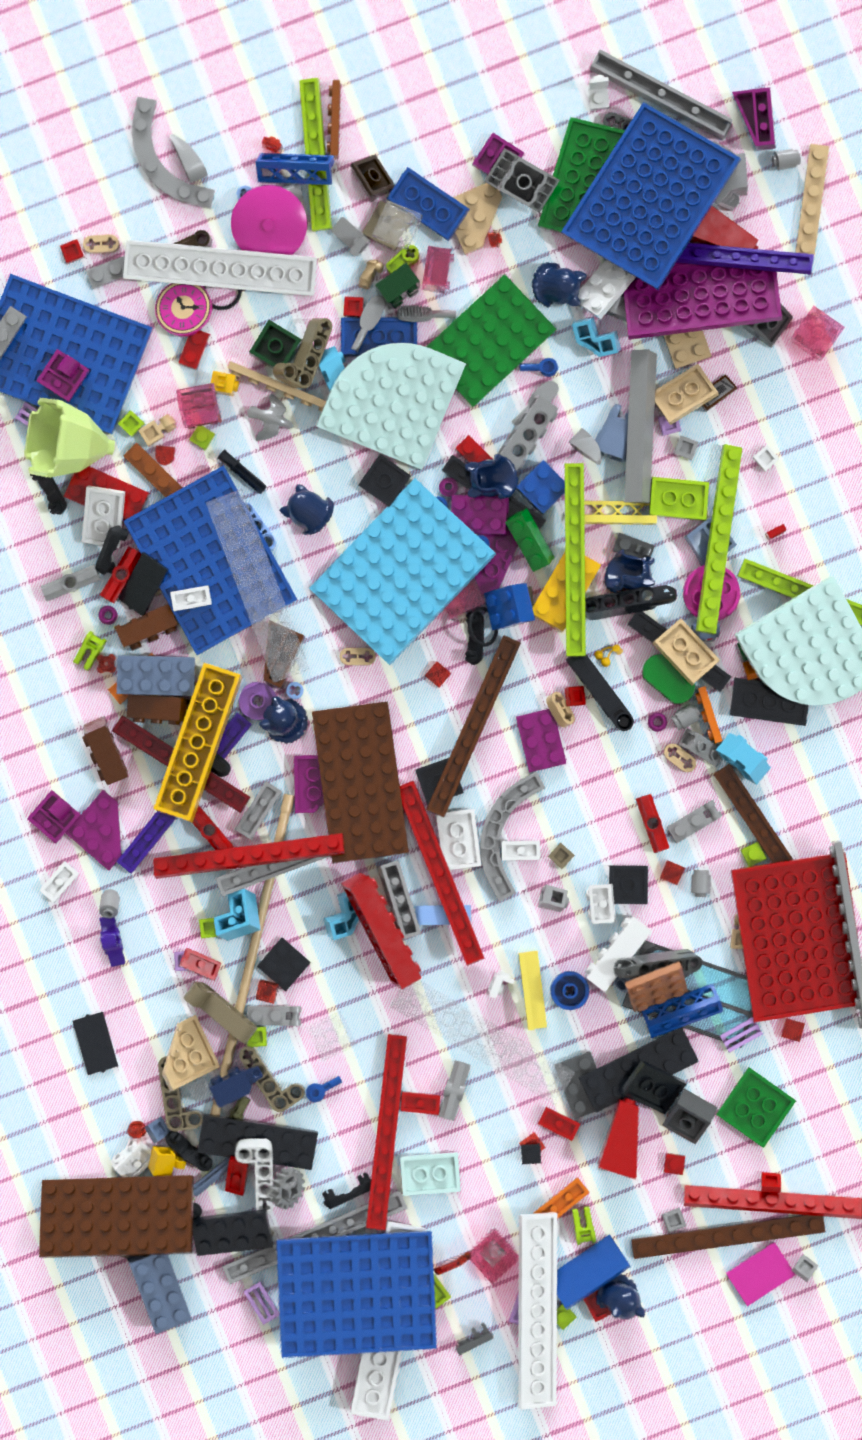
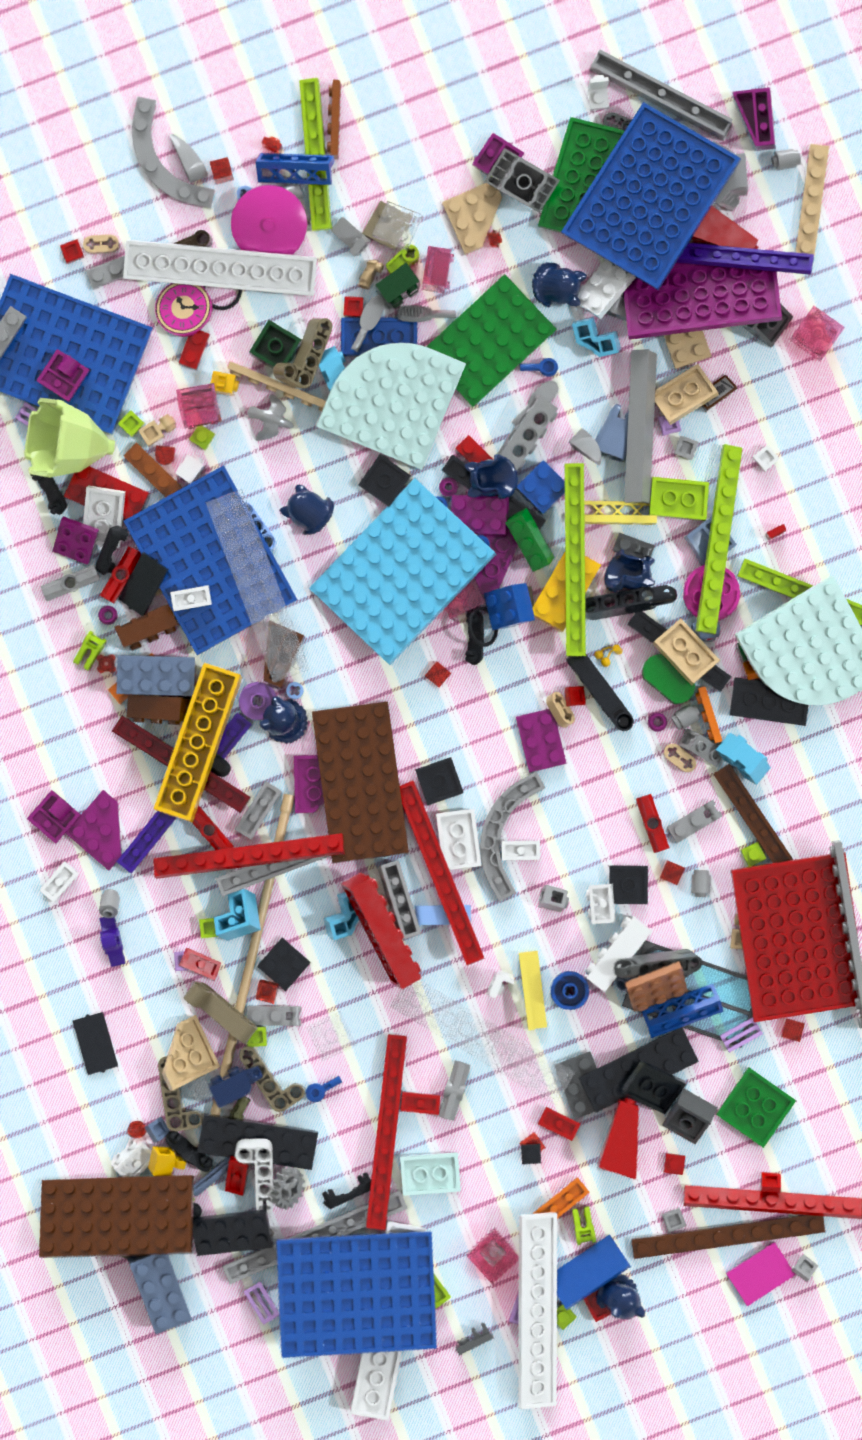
reddish brown wedge [82,716,128,786] -> none
black axle [217,449,267,494] -> none
tan beam [339,648,376,666] -> none
dark brown slope [350,155,395,202] -> none
blue tile [386,167,470,241] -> none
reddish brown plate [426,635,521,818] -> none
clear red tile [434,1251,472,1275] -> none
dark tan plate [548,842,575,869] -> none
none -> magenta plate [52,516,99,565]
none -> white brick [175,454,205,484]
none -> clear red brick [210,157,234,185]

